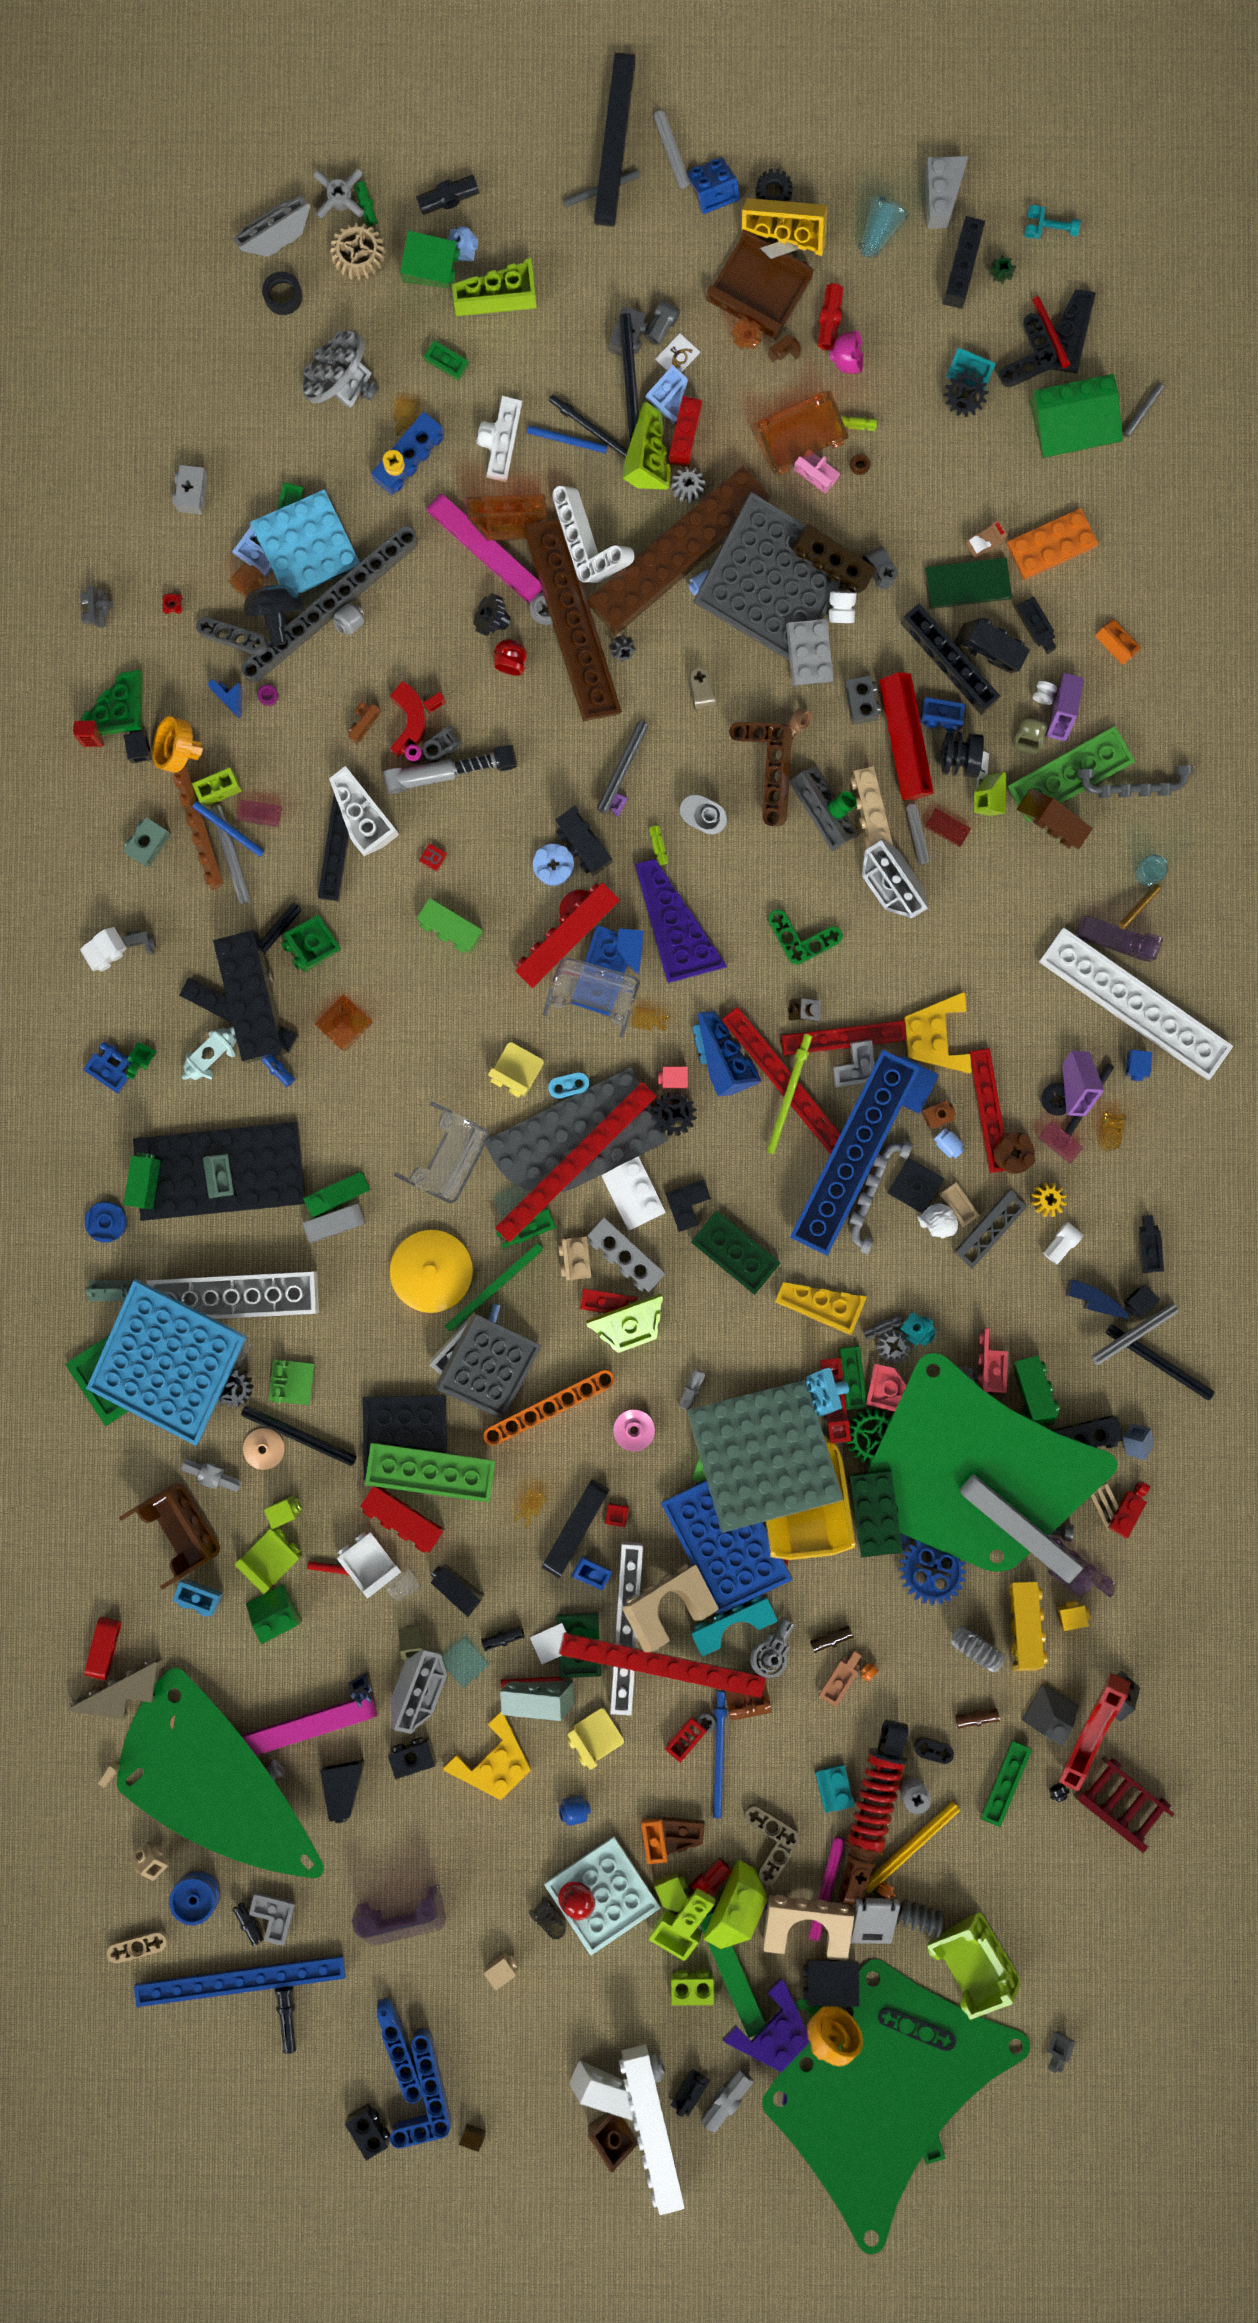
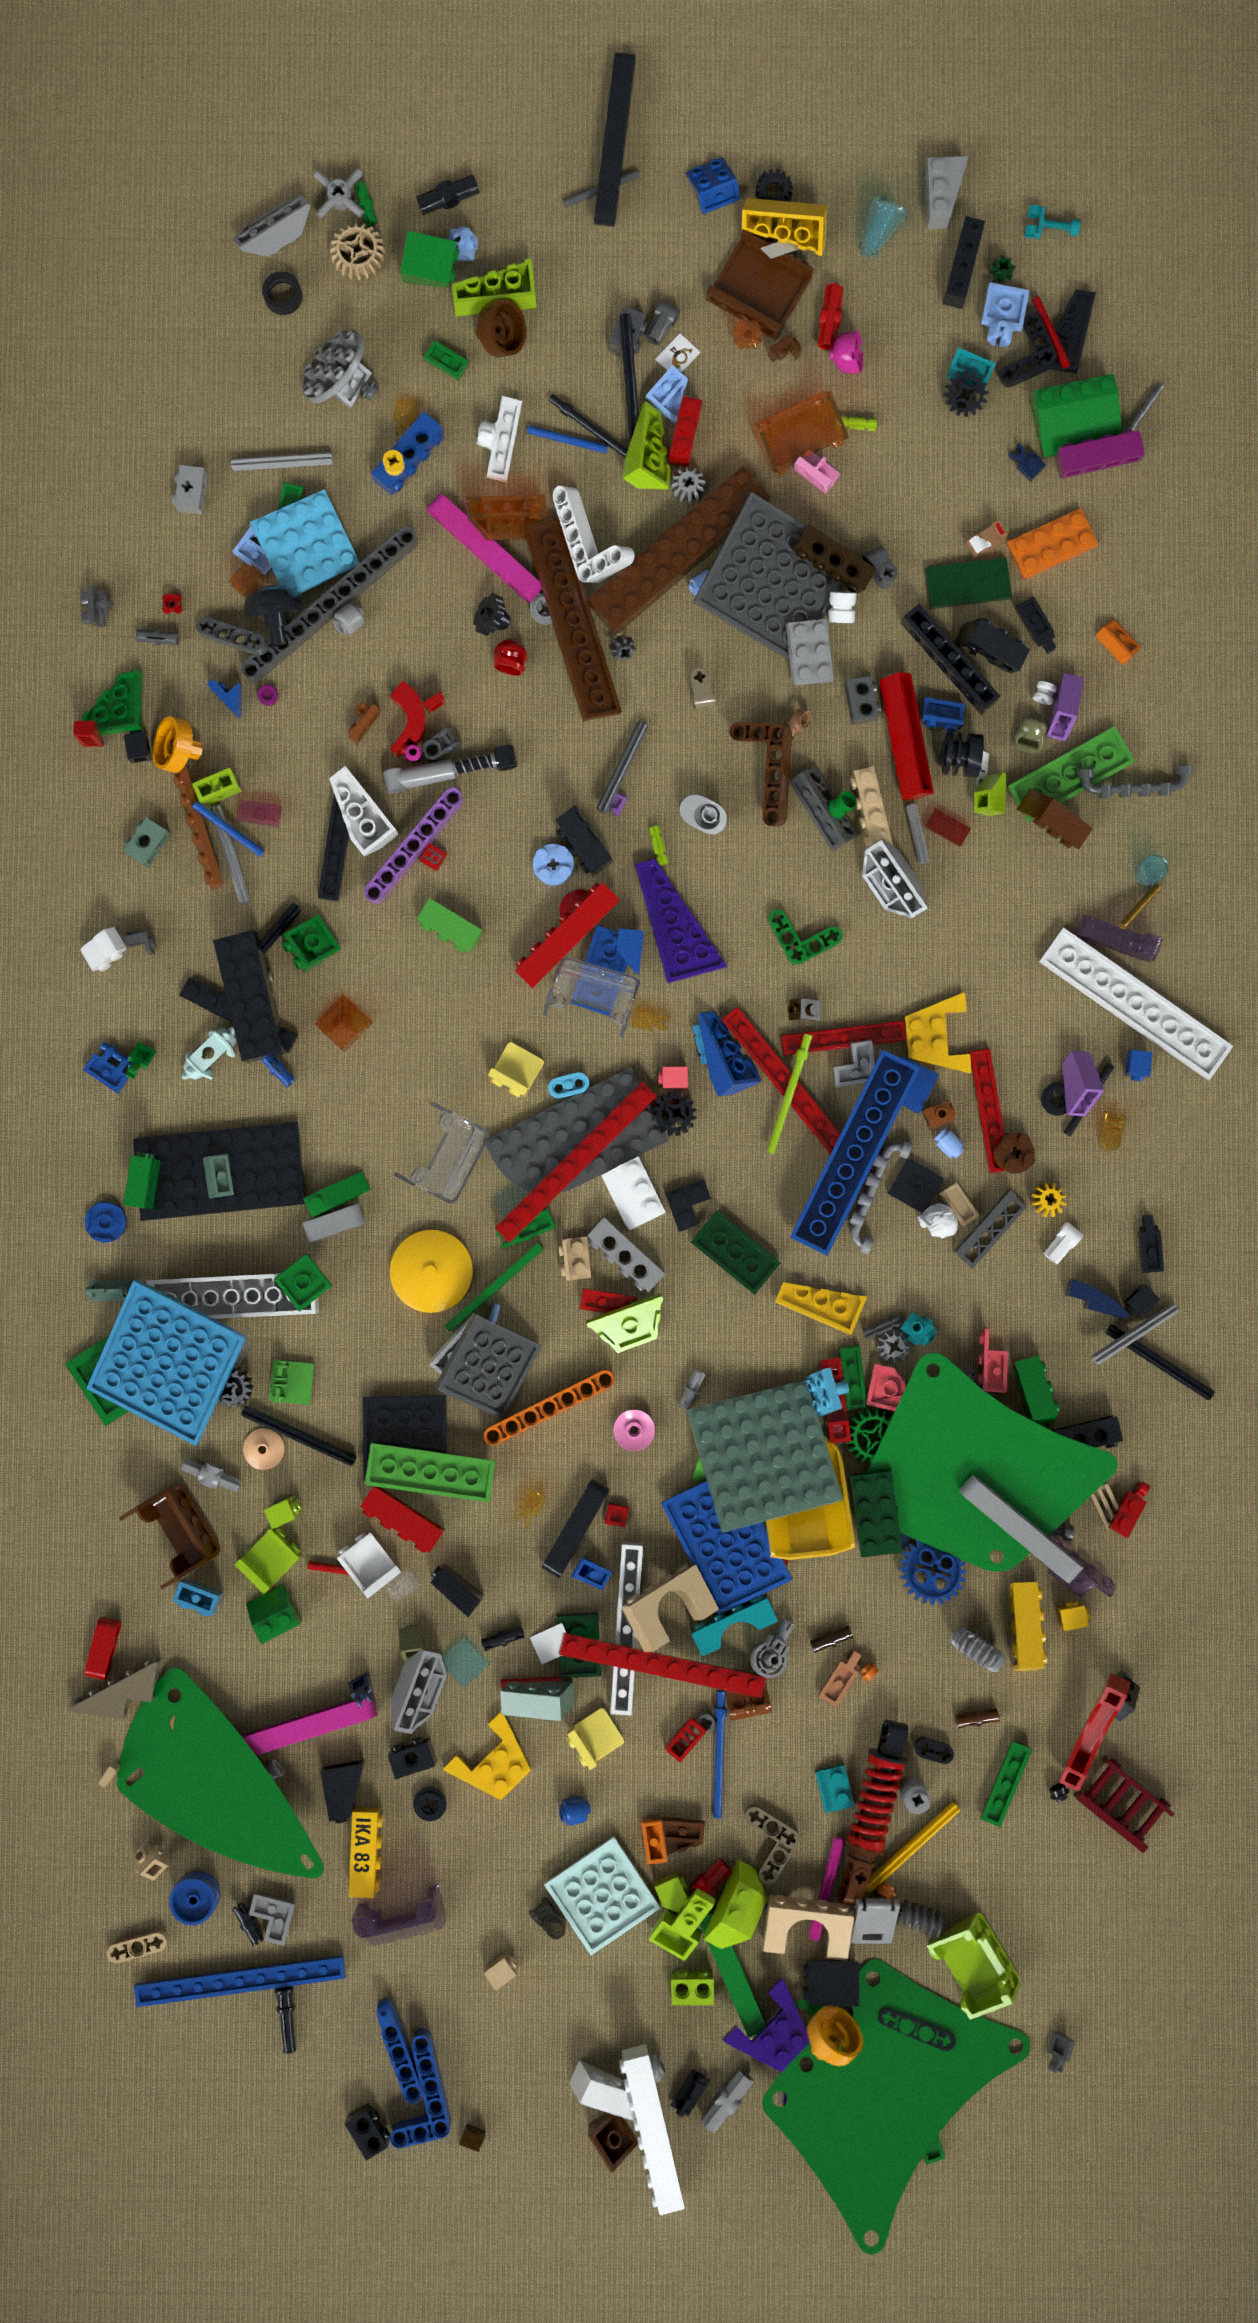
red helmet [558,1881,596,1921] -> none
light grey axle [654,110,690,189] -> none
reddish brown plate [850,454,870,475] -> none
dark grey slope [1022,1683,1079,1746] -> none
clear pink plate [1038,1121,1084,1164] -> none
sand blue panel [1123,1423,1154,1460] -> none
none -> dark grey pin [136,629,180,646]
none -> light grey axle [231,452,333,471]
none -> green tile [274,1253,333,1312]
none -> yellow brick [349,1807,383,1898]
none -> medium lavender beam [364,787,463,904]
none -> black gear [413,1786,447,1821]
none -> reddish brown piece [475,299,526,357]
none -> light blue plate [981,282,1029,347]
none -> dark blue plate [1008,444,1046,482]
none -> magenta brick [1056,430,1145,479]

